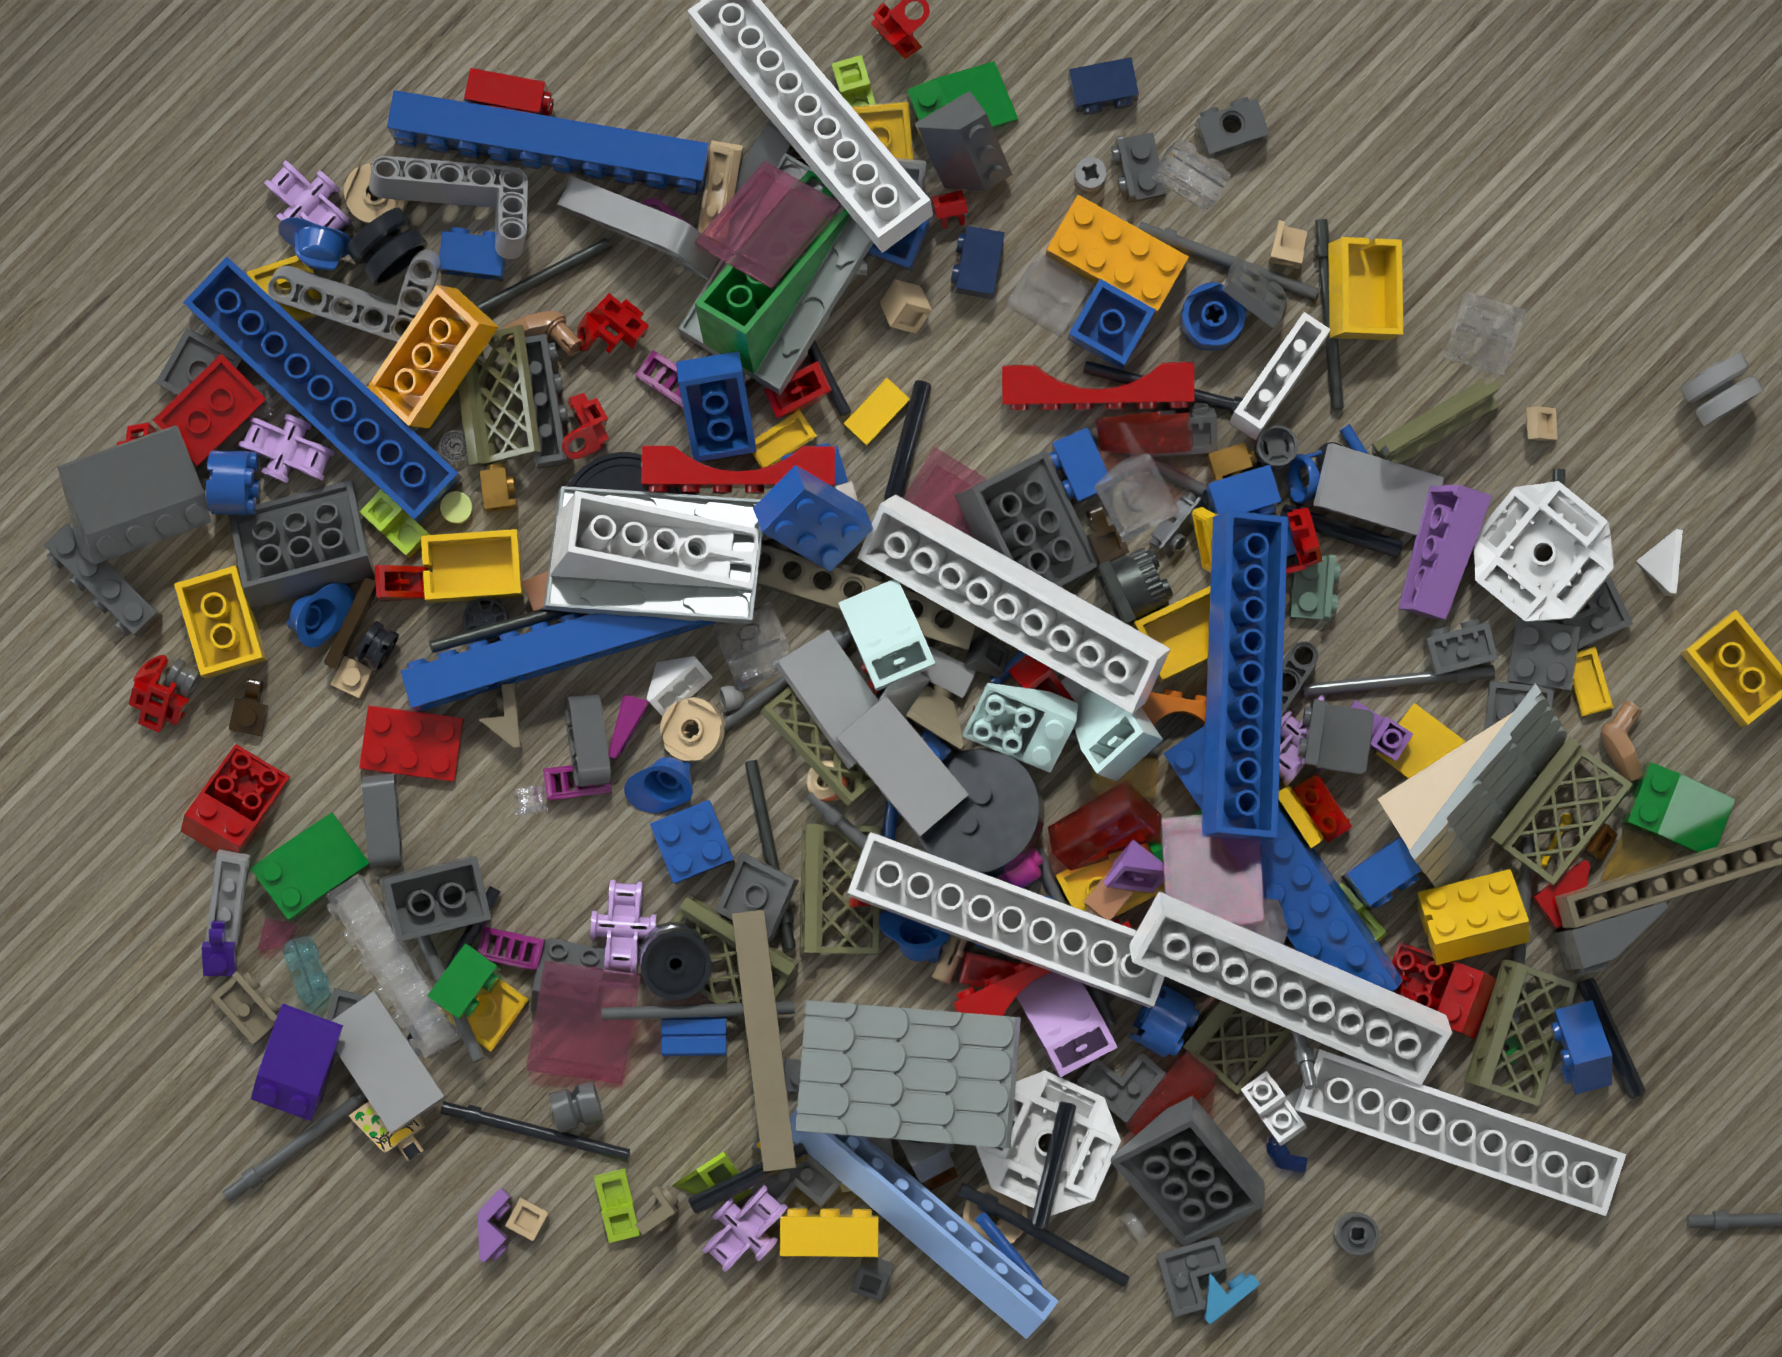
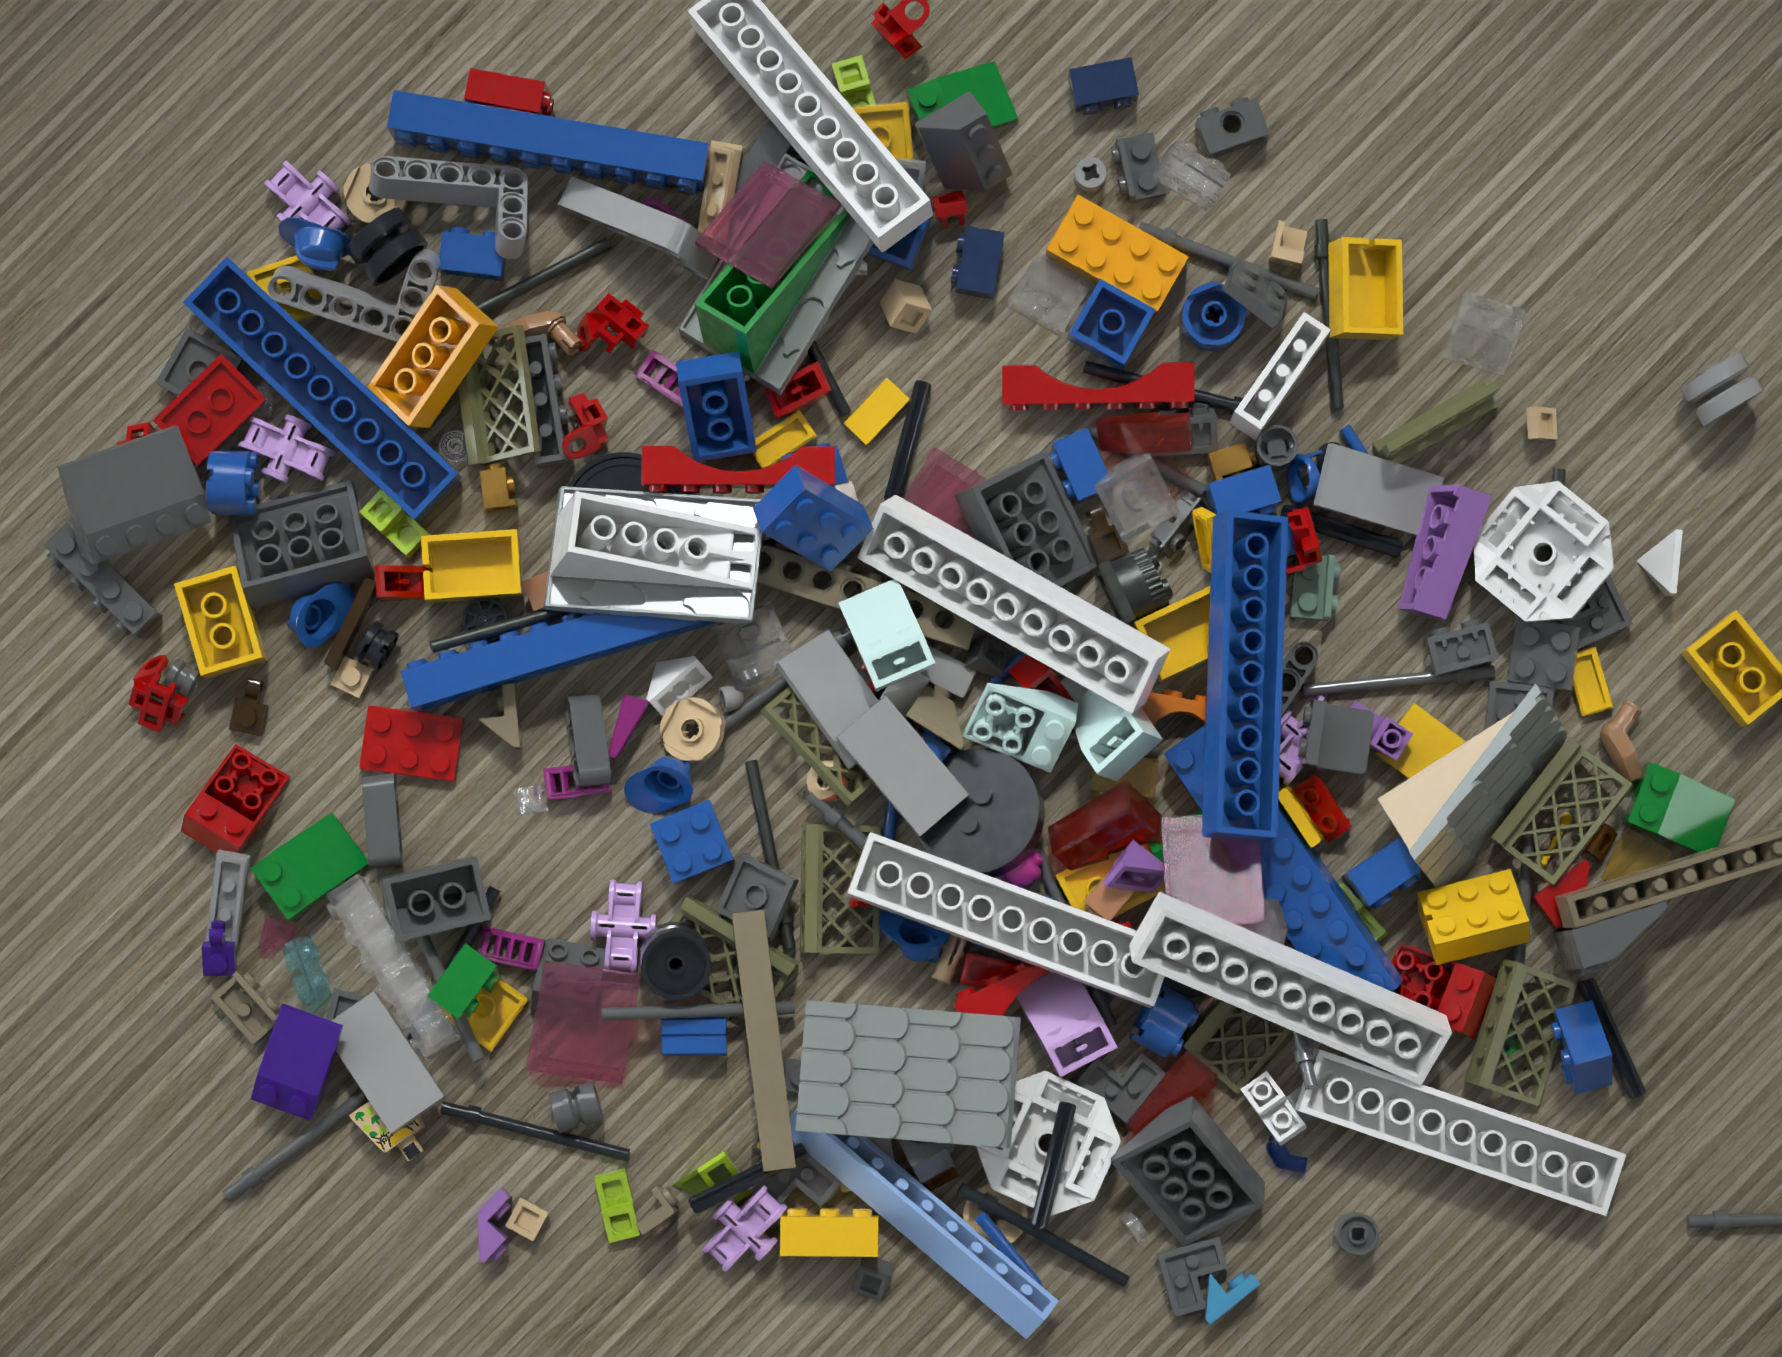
yellowish green tile [440,491,473,524] -> none

